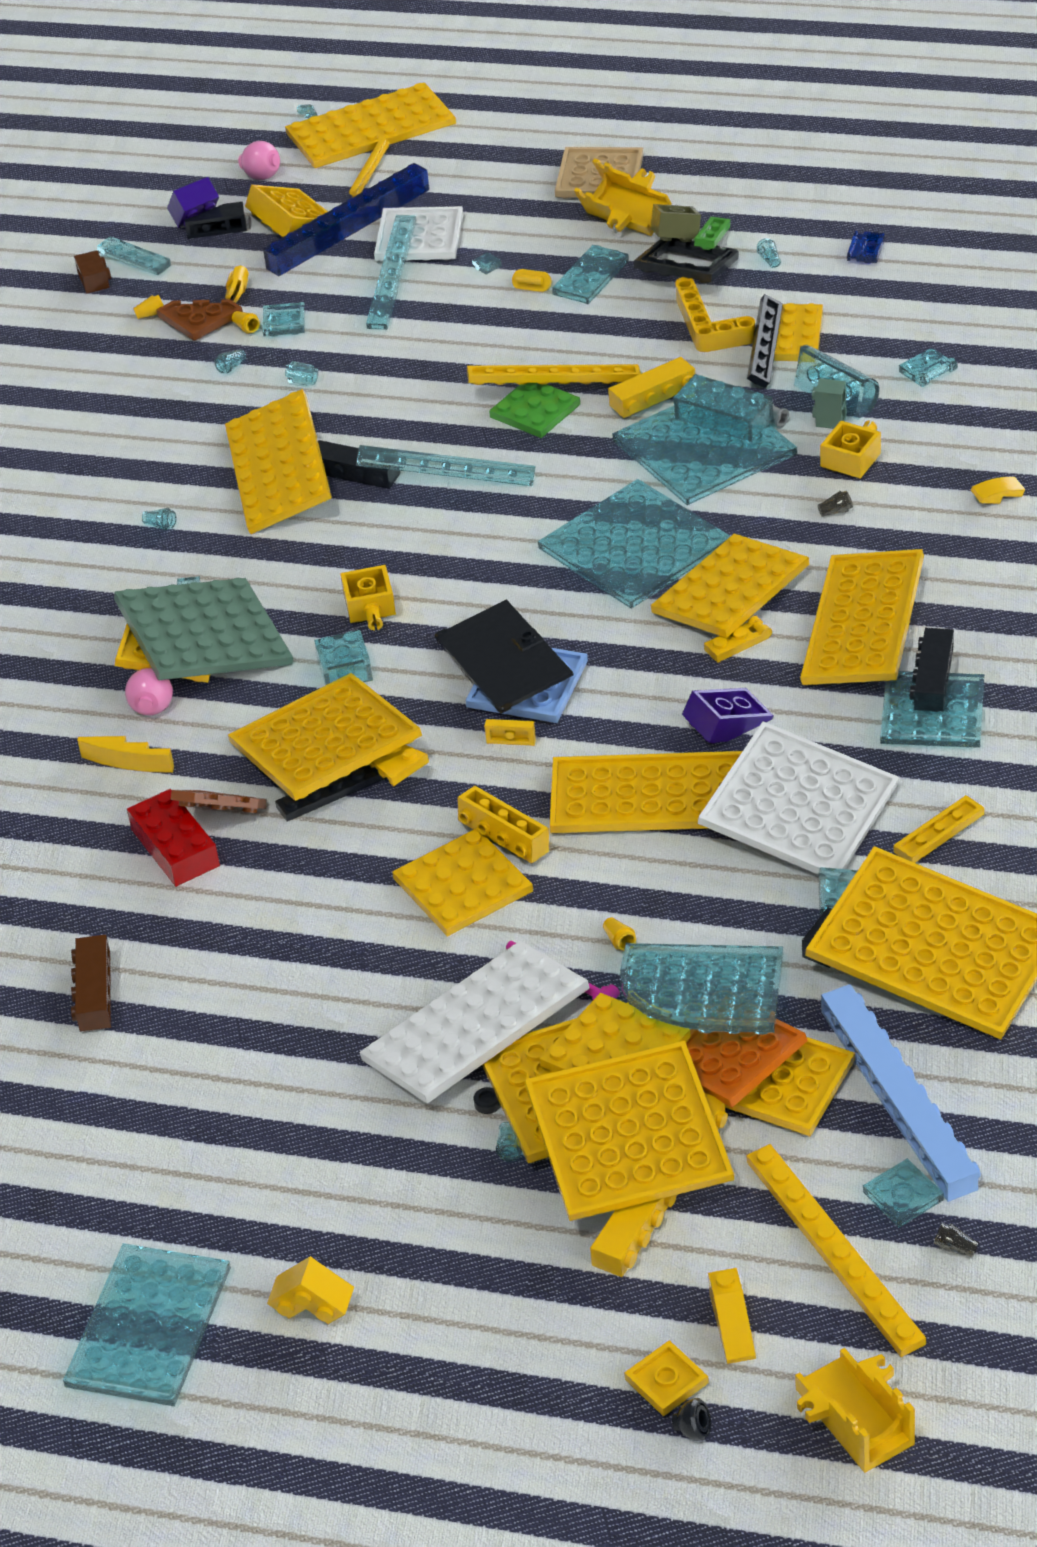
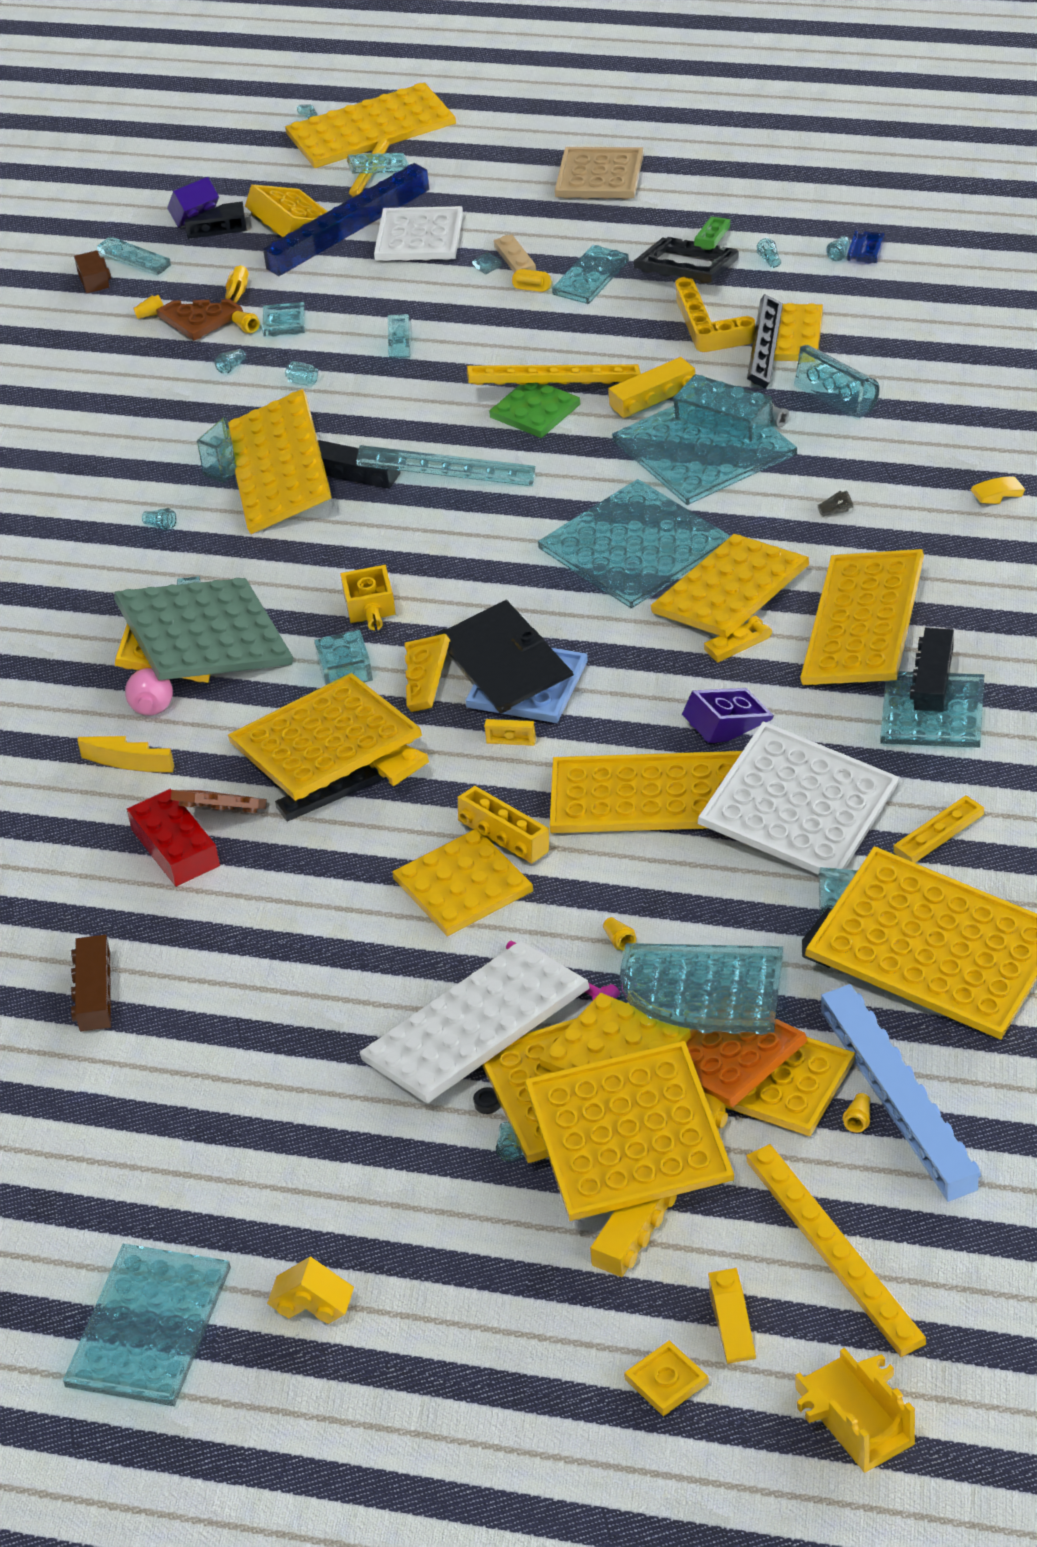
bright pink brick [238,141,280,180] -> none
clear light blue tile [366,215,417,330] -> none
yellow piece [574,158,672,236] -> none
olive brick [650,204,701,242] -> none
black brick [672,1398,711,1441] -> none
sand green brick [812,378,847,429] -> none
yellow brick [820,420,881,478] -> none
clear light blue plate [863,1158,944,1228] -> none
clear light blue plate [899,348,958,387] -> none
clear smoke cone [934,1223,979,1258] -> none
none -> clear light blue slope [197,417,237,483]
none -> clear light blue plate [347,153,409,174]
none -> clear light blue arch [388,314,412,359]
none -> yellow wing [405,634,450,712]
none -> tan plate [494,234,536,273]
none -> clear light blue cone [826,236,850,261]
none -> yellow cone [843,1093,871,1133]

